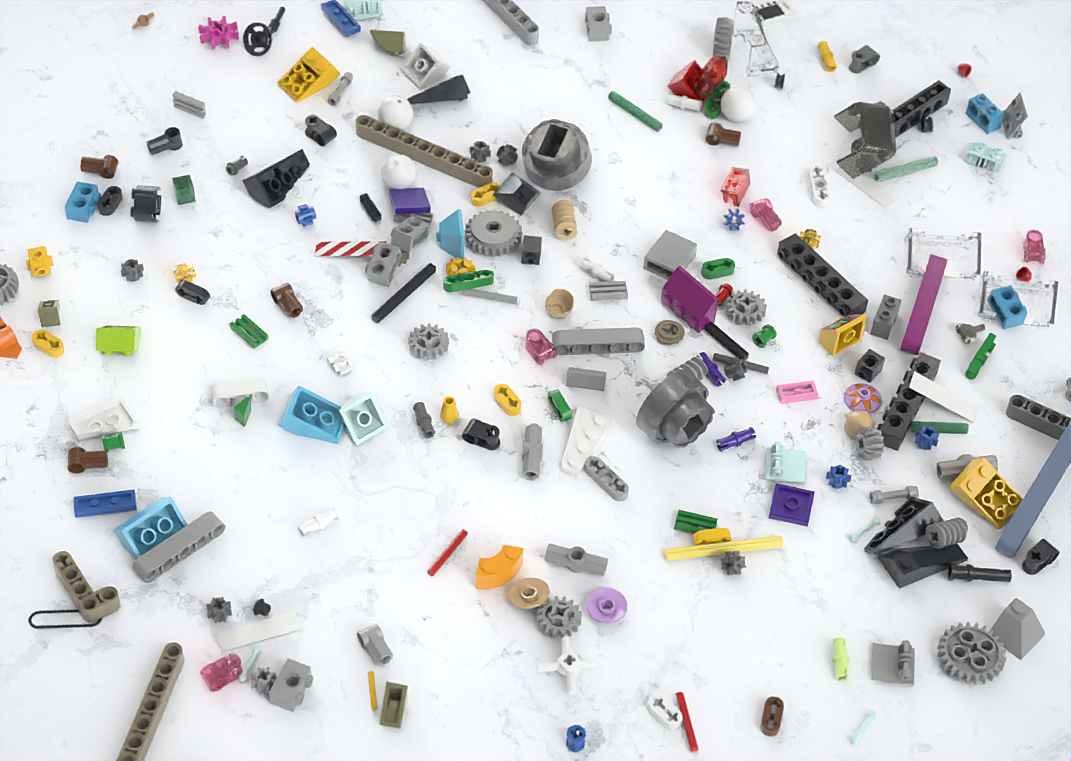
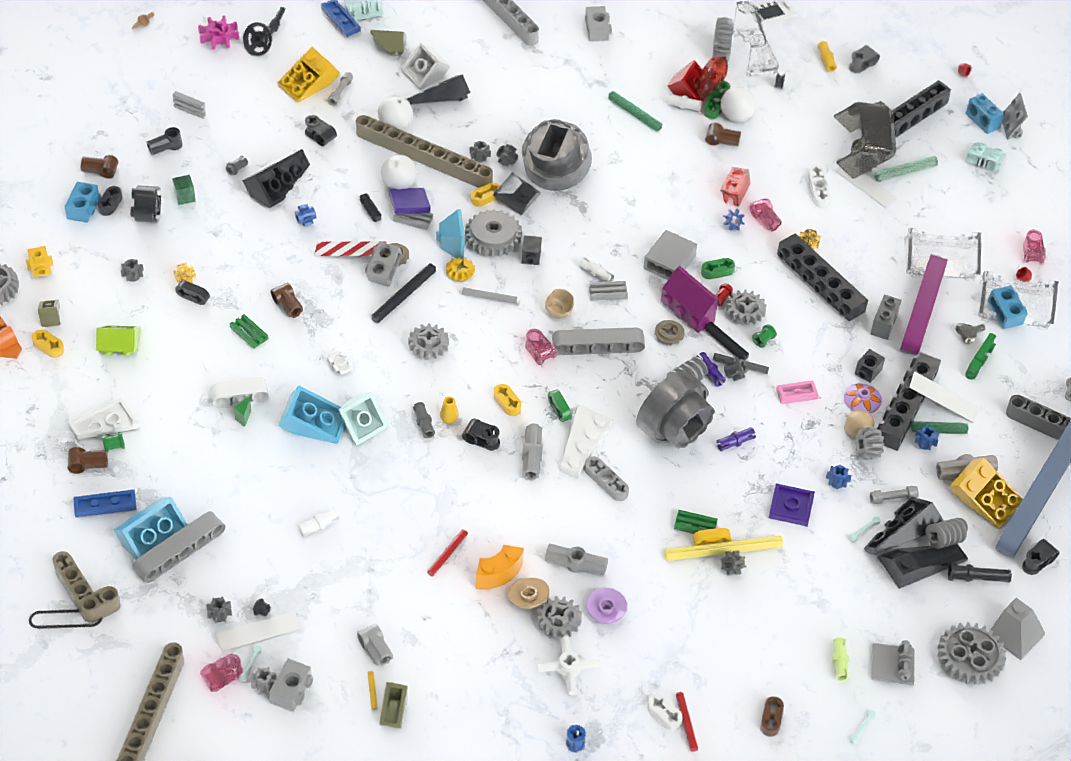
light grey brick [391,216,430,253] -> none
green beam [443,270,494,292] -> none
tan piece [552,200,578,240] -> none
light grey panel [566,367,607,391] -> none
light aqua hinge [766,441,806,483] -> none
yellow slope [818,314,867,356] -> none
black bush [921,117,933,132] -> none

